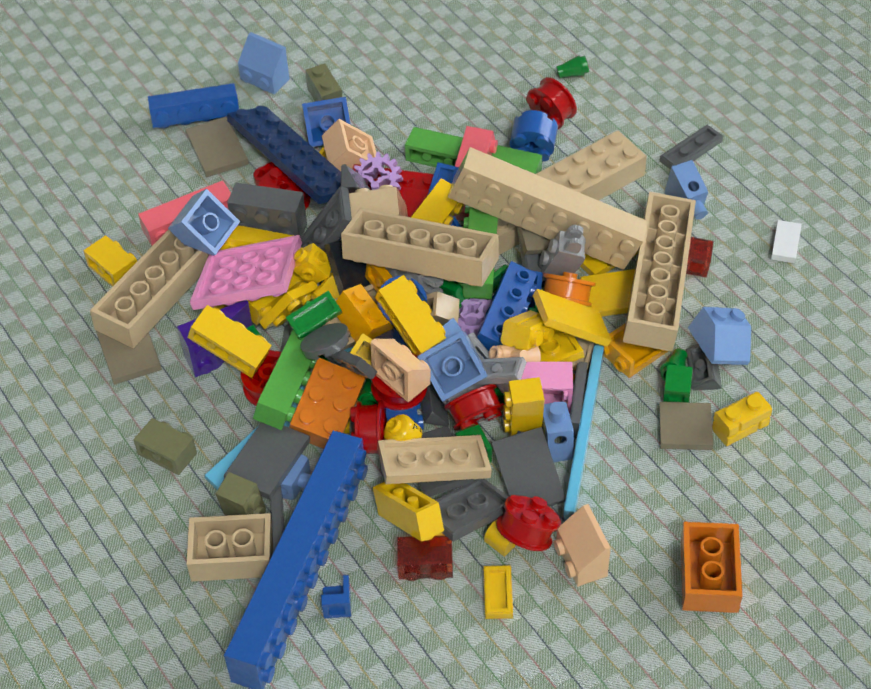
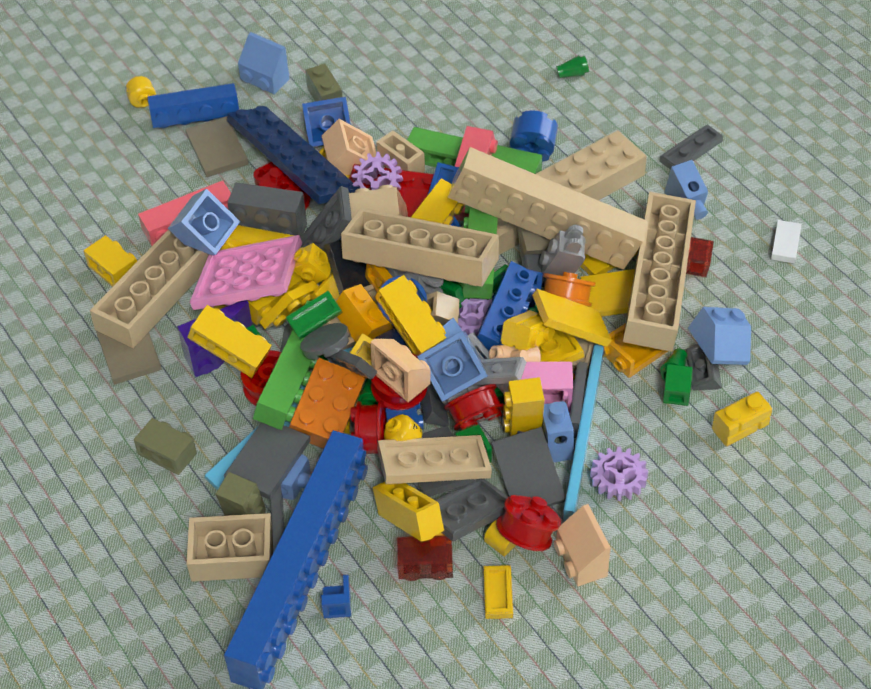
dark grey slope [341,164,370,193] -> none
red wheel [526,77,577,129] -> none
dark tan tile [659,402,713,450] -> none
orange brick [681,522,743,613] -> none
none -> yellow head [125,76,156,108]
none -> tan brick [376,130,425,173]
none -> lavender gear [590,447,648,501]

